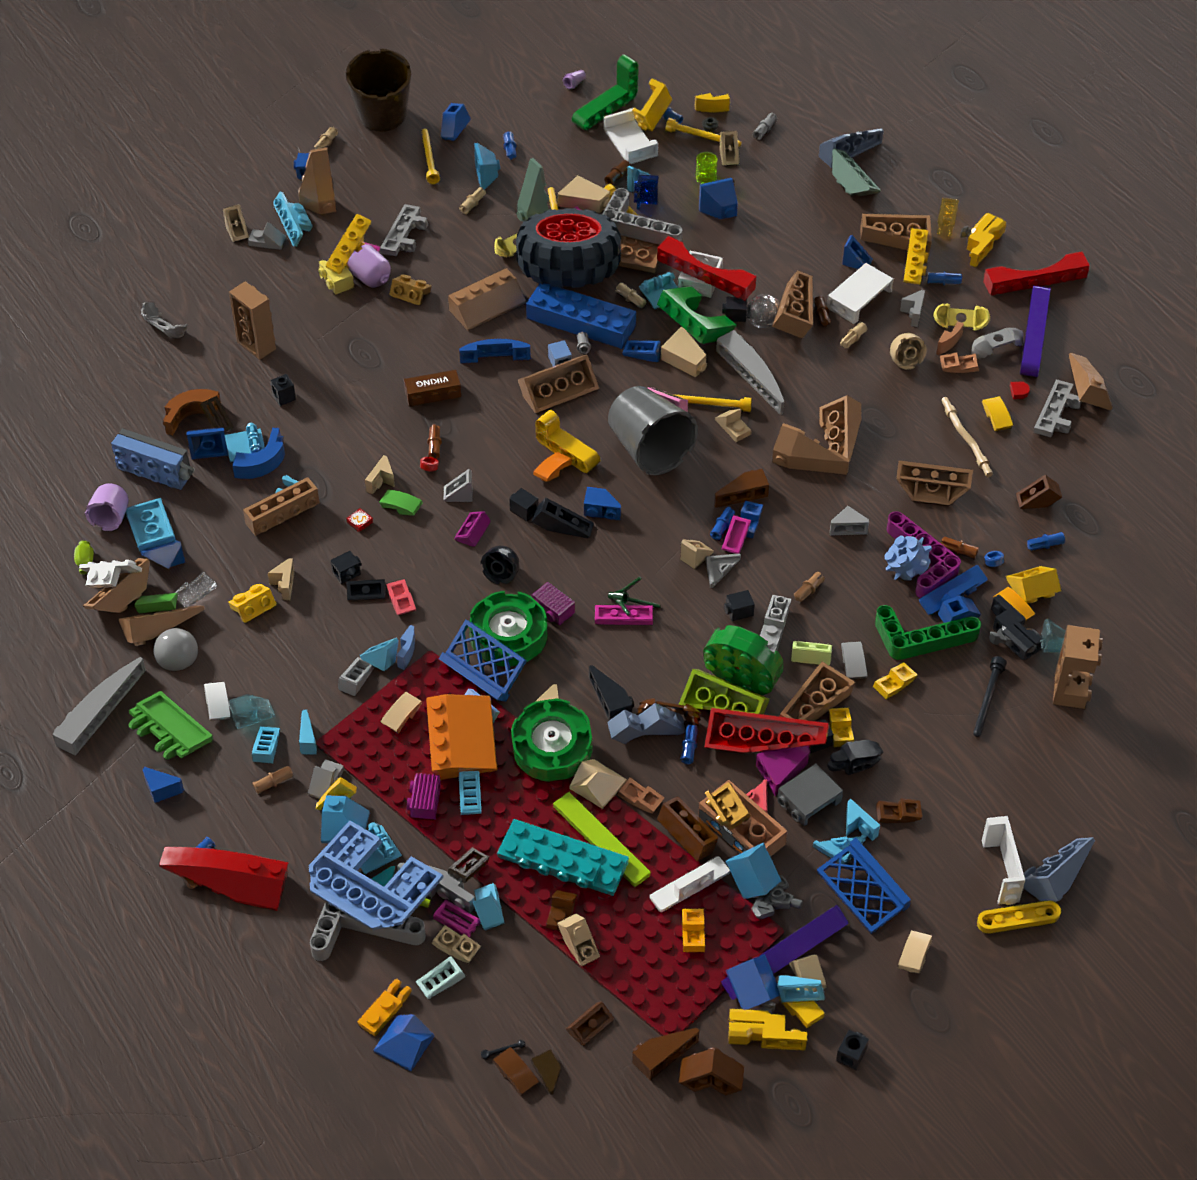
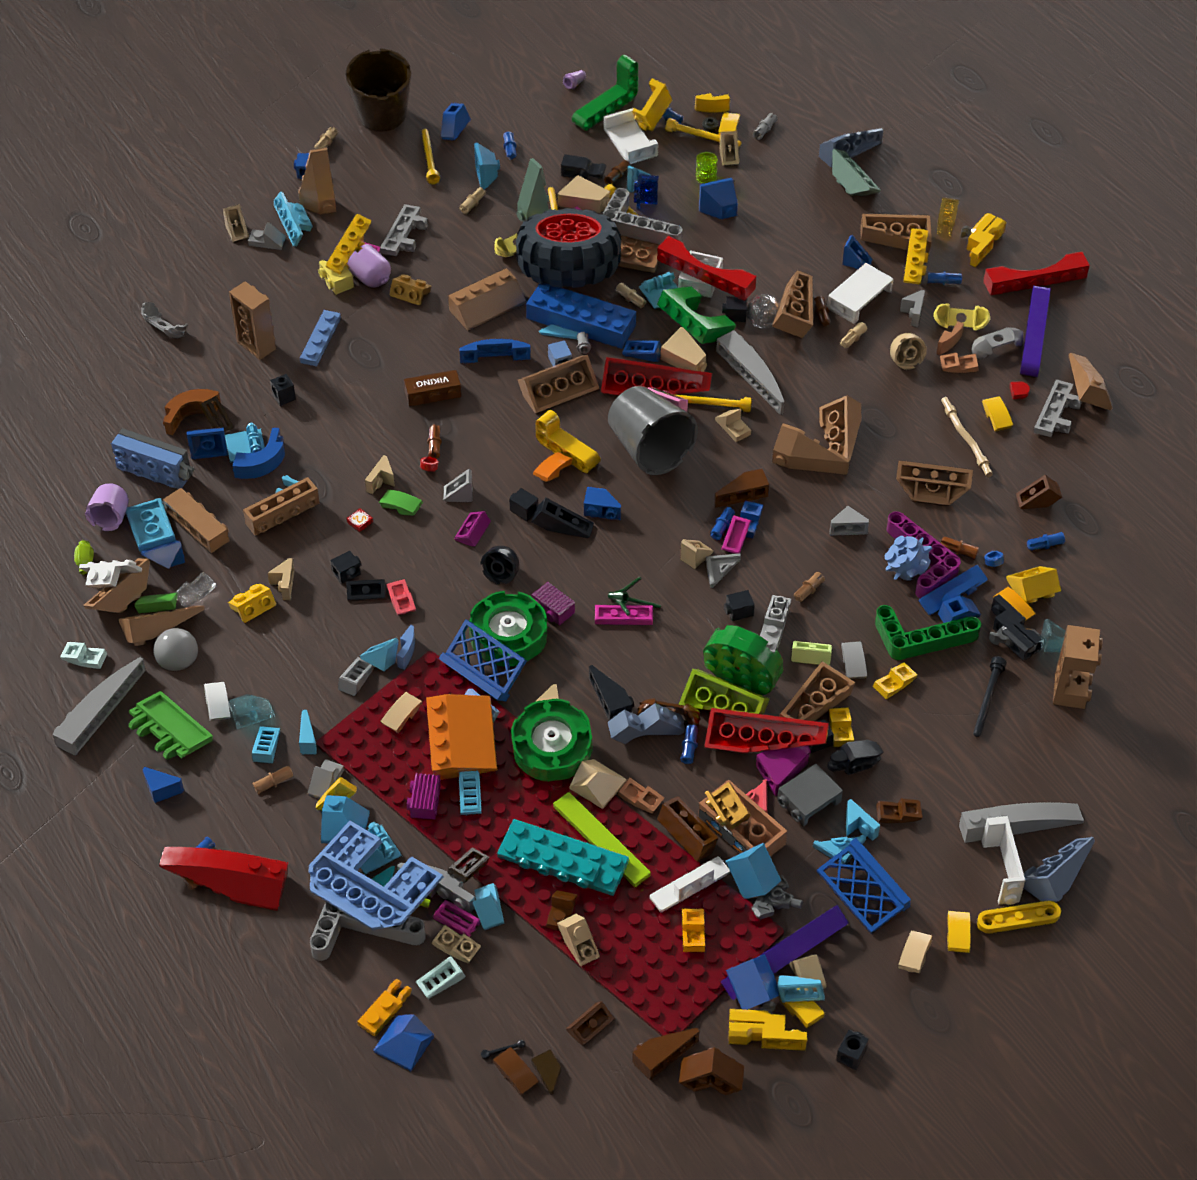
none -> light aqua slope [60,642,107,669]
none -> medium nougat brick [163,488,229,553]
none -> medium blue plate [300,310,341,366]
none -> medium azure tile [539,325,579,340]
none -> black piece [561,154,606,179]
none -> red wedge [601,357,712,395]
none -> yellow slope [718,112,740,135]
none -> yellow slope [947,911,970,953]
none -> light grey slope [959,802,1084,843]

